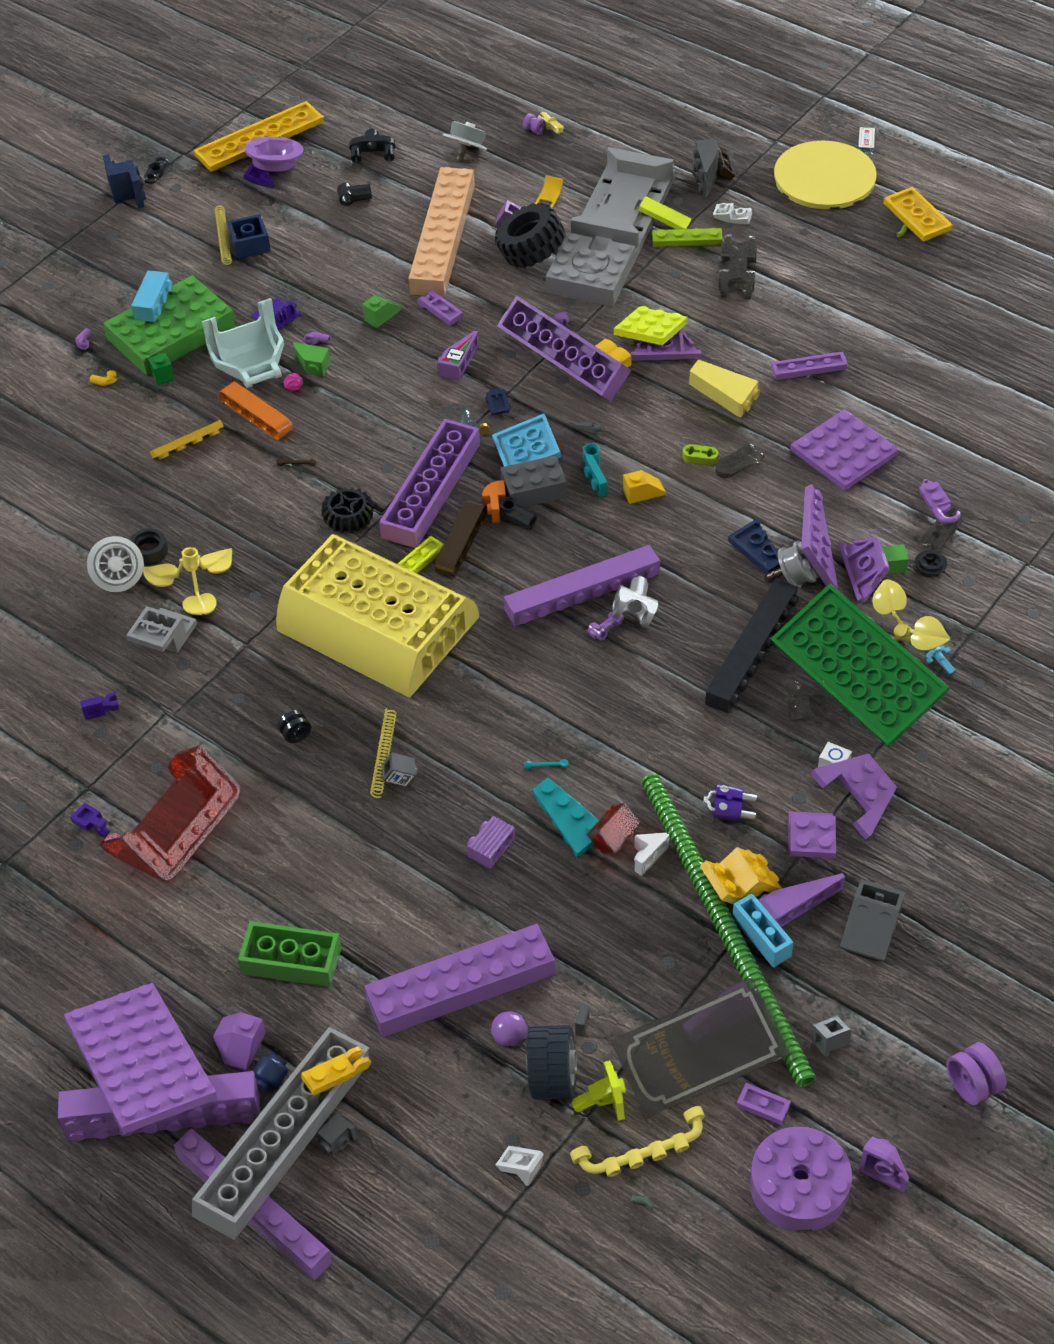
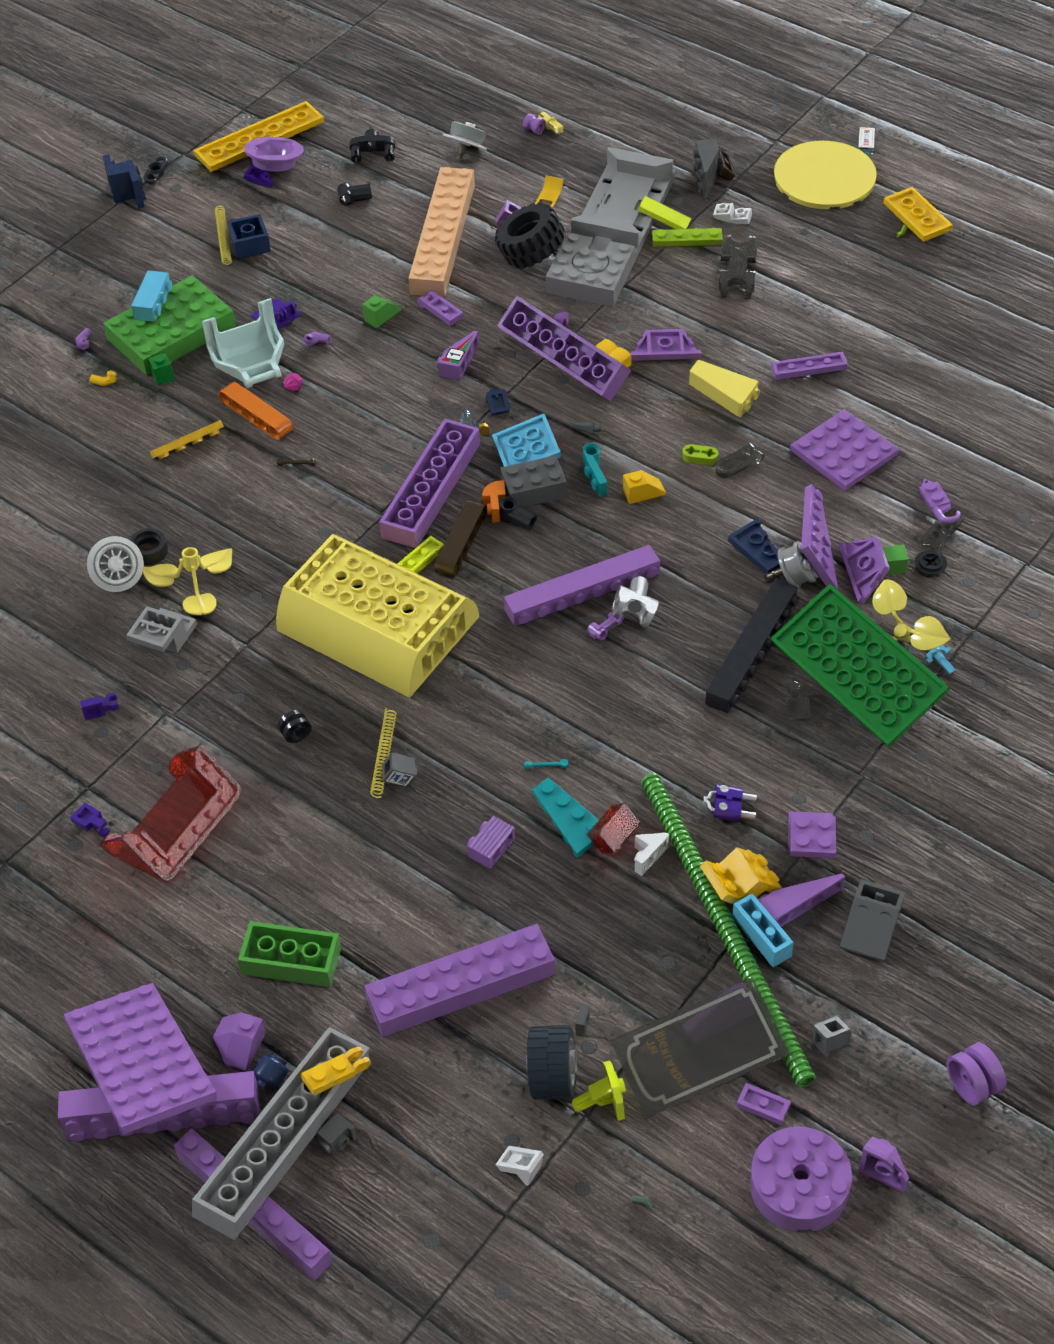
bright green slope [293,342,330,376] -> none
black gear [321,487,374,534] -> none
medium lavender hair [491,1011,528,1046] -> none
light yellow bar [570,1106,705,1177] -> none
neon yellow plate [614,306,687,345] -> none
medium lavender wing [810,753,897,840] -> none
white brick [818,742,852,778] -> none

